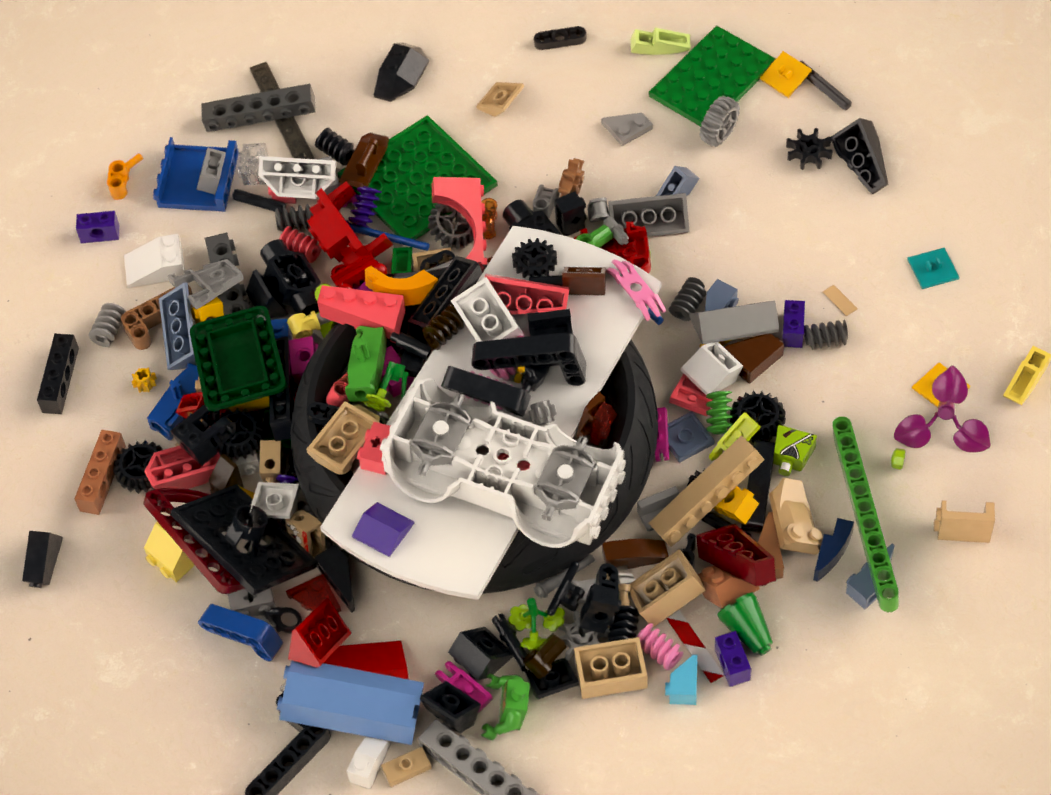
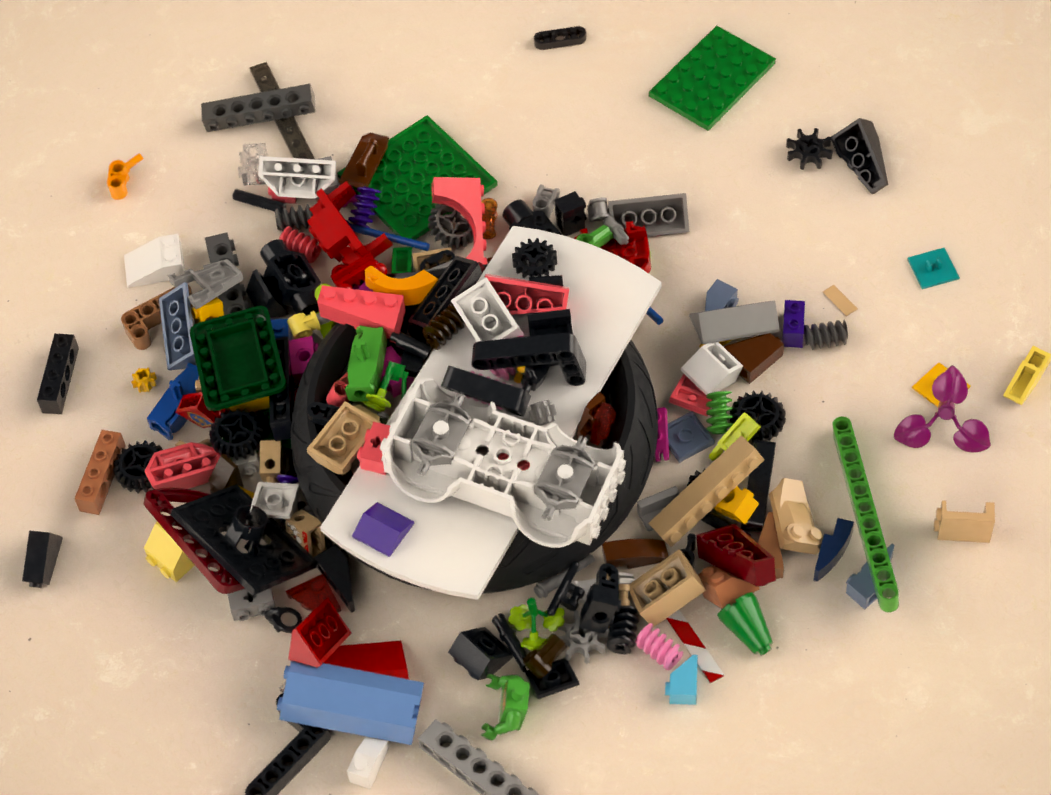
dark purple brick [76,211,119,243] -> none
light grey piece [89,303,126,347] -> none
blue panel [153,137,239,212] -> none
black brick [170,404,236,466] -> none
light grey brick [196,147,226,195] -> none
blue beam [198,604,283,662] -> none
black piece [315,128,355,166] -> none
black wedge [374,43,429,102] -> none
tan plate [381,747,432,787] -> none
black slope [420,681,481,733] -> none
dark pink hinge [435,661,493,713] -> none
tan slope [476,82,525,117] -> none
medium nougat gear [558,158,585,197] -> none
reddish brown slope [562,267,606,295] -> none
tan slope [574,637,648,699] -> none
light grey wing [601,113,653,146] -> none
bright pink piece [606,259,666,321] -> none
yellowish green slope [631,28,691,55] -> none
sand blue slope [656,166,700,196] -> none
dark grey piece [668,277,706,321] -> none
light grey gear [700,96,740,147] -> none
dark purple brick [714,631,751,687] -> none
yellow piece [760,51,812,98] -> none
lime torso [773,425,817,476] -> none
black axle [800,61,852,110] -> none
lime tile [891,448,906,470] -> none

